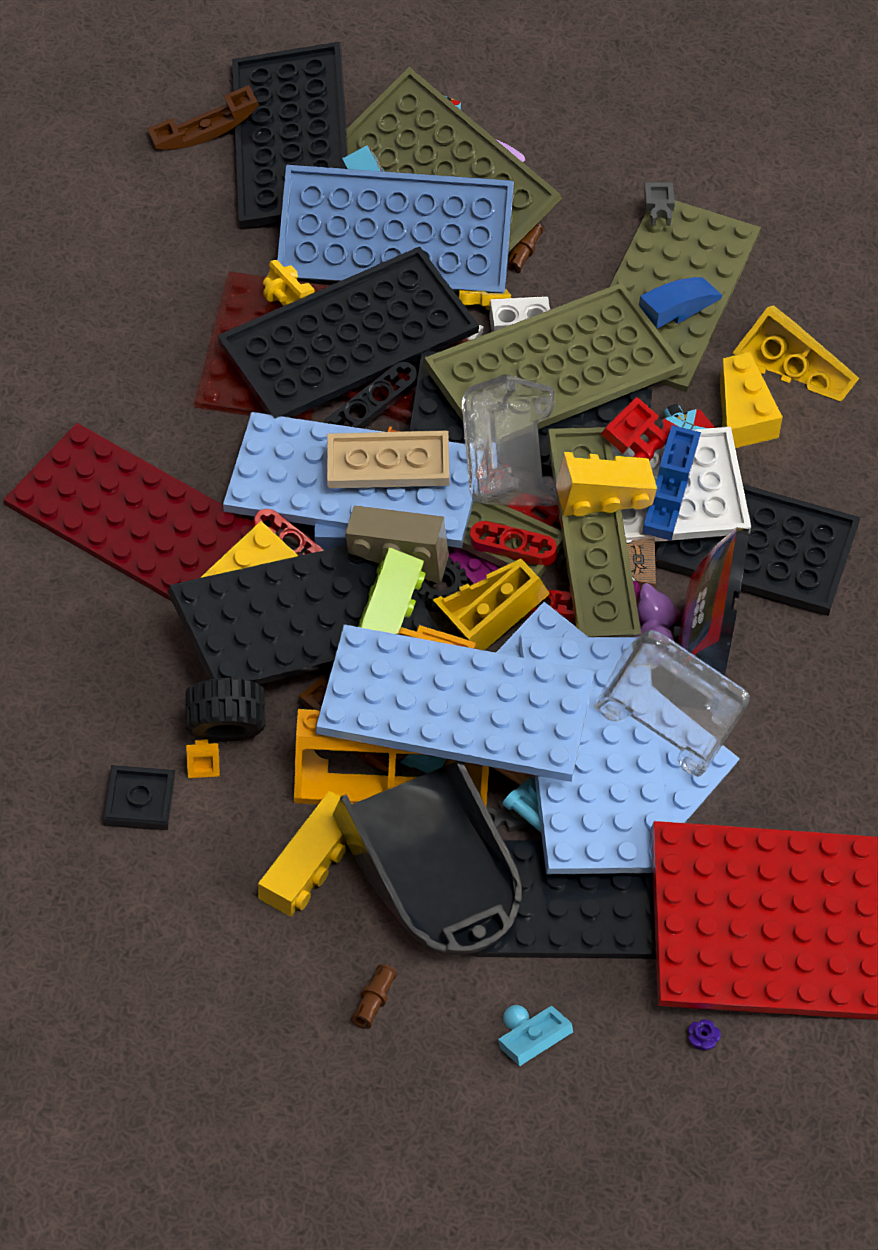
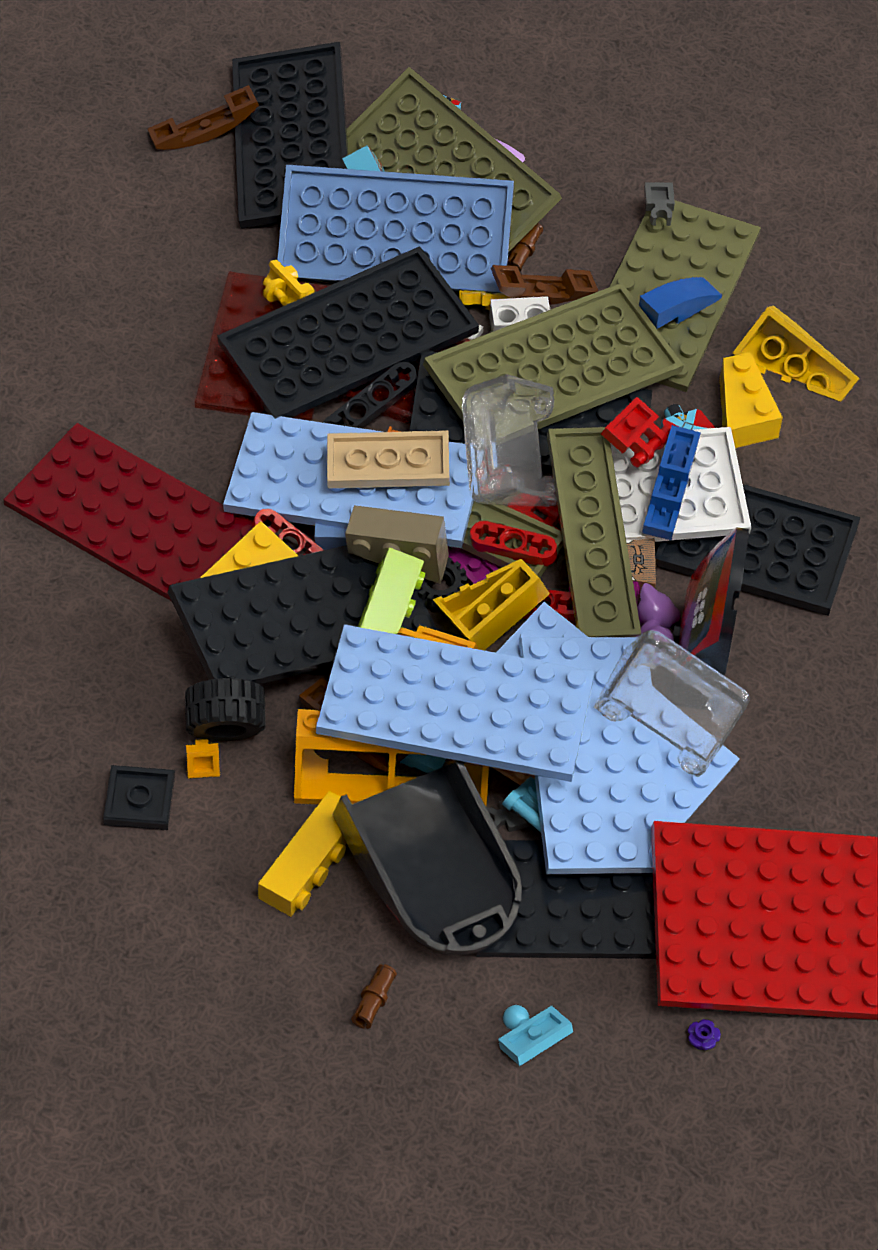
yellow wedge [556,452,657,516] -> none
none -> reddish brown slope [491,265,598,305]

